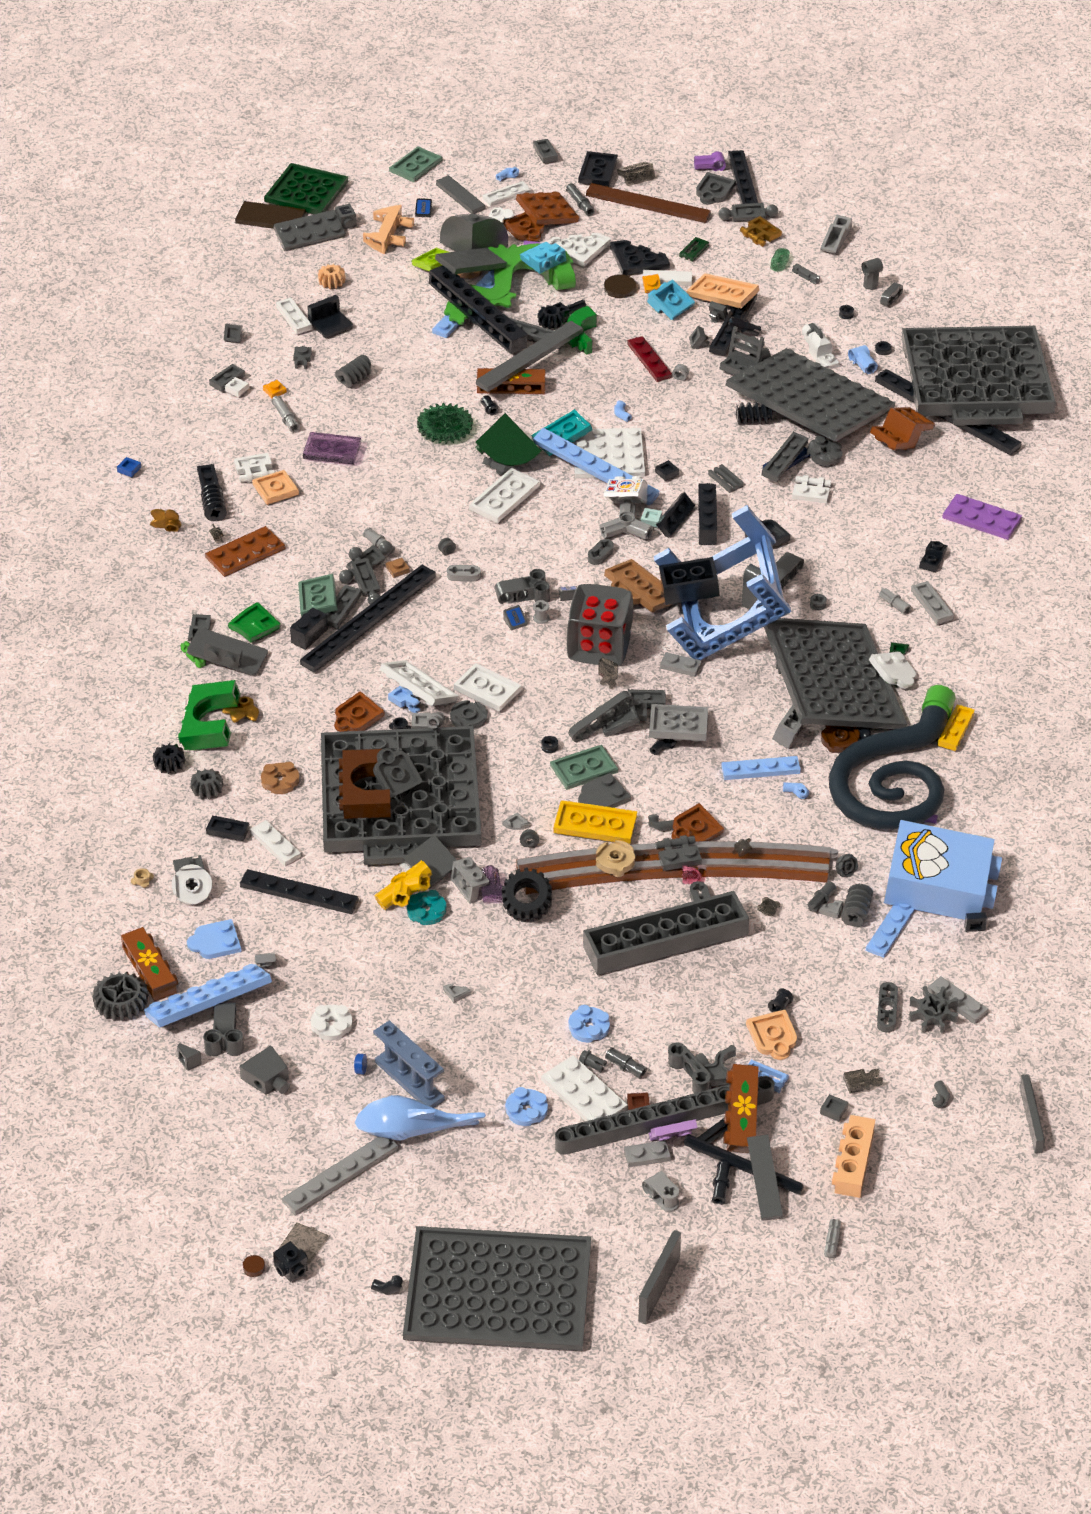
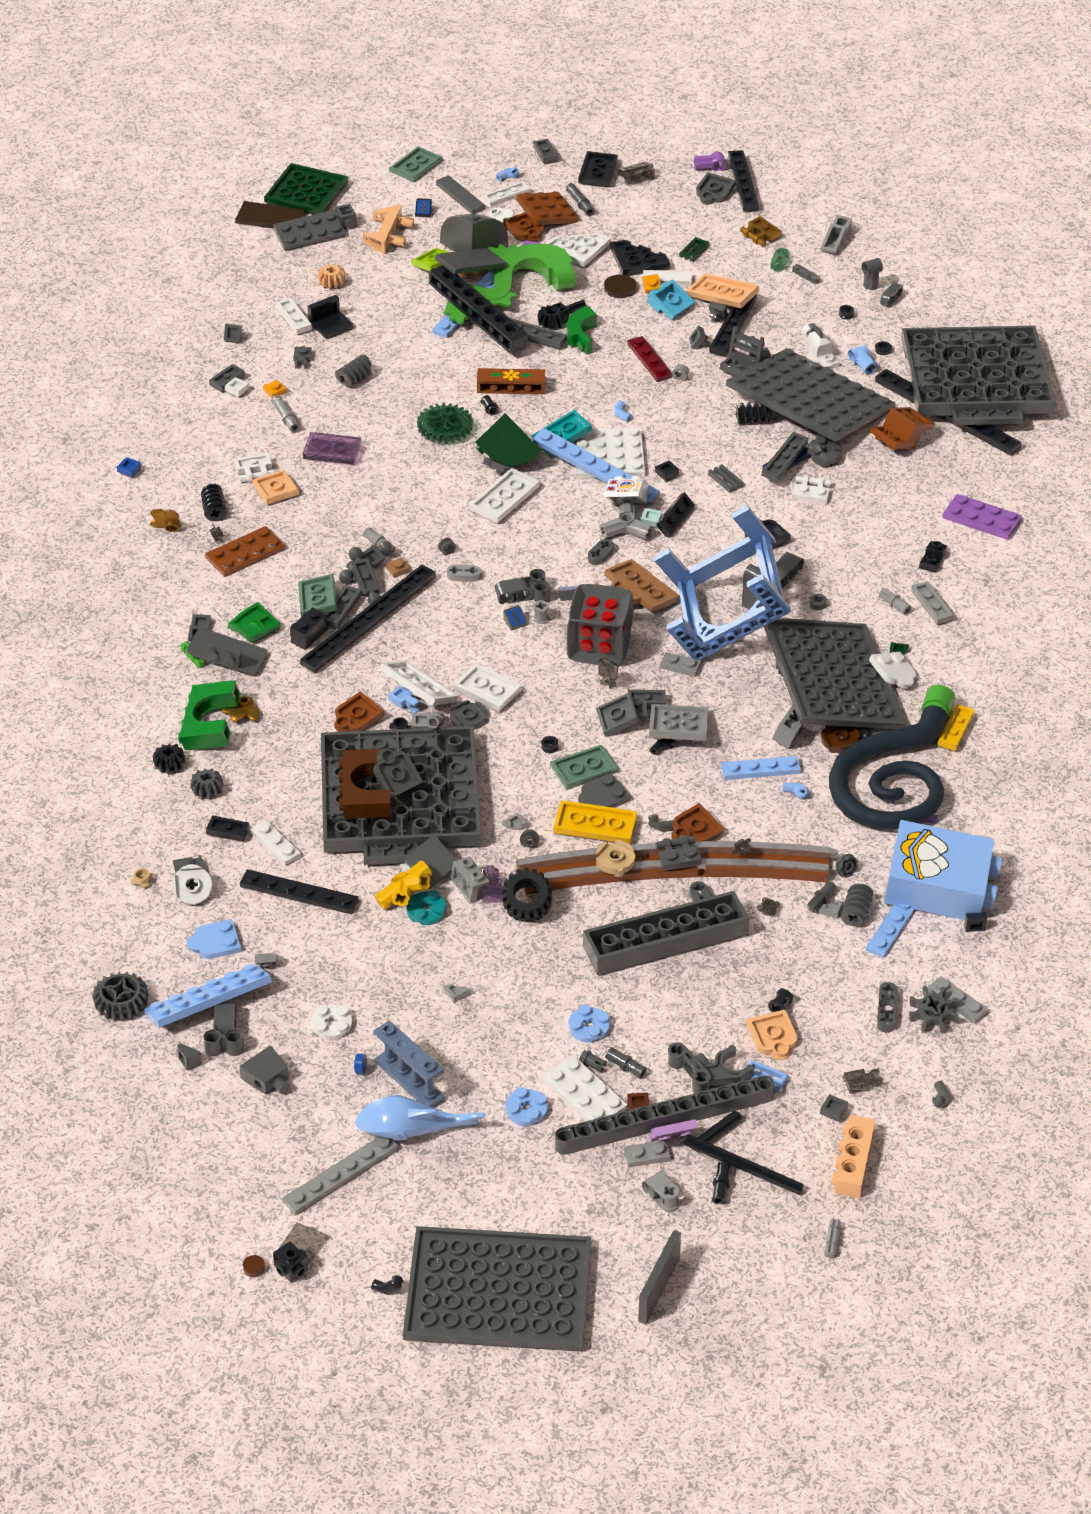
dark orange brick [121,927,179,1002] -> none
black plate [197,464,219,491] -> none
medium nougat plate [261,762,300,794] -> none
dark grey tile [476,321,583,392] -> none
medium azure plate [520,241,566,274] -> none
dark grey beam [568,691,634,743] -> none
reddish brown tile [586,183,711,223] -> none
black brick [659,557,720,605] -> none
clear pink tile [682,866,702,884] -> none
black arch [698,483,717,545] -> none
dark grey plate [718,203,779,222] -> none
dark orange brick [723,1064,759,1153] -> none
black axle [728,317,761,336] -> none
dark grey tile [747,1134,783,1221] -> none
dark grey tile [1019,1074,1045,1153] -> none

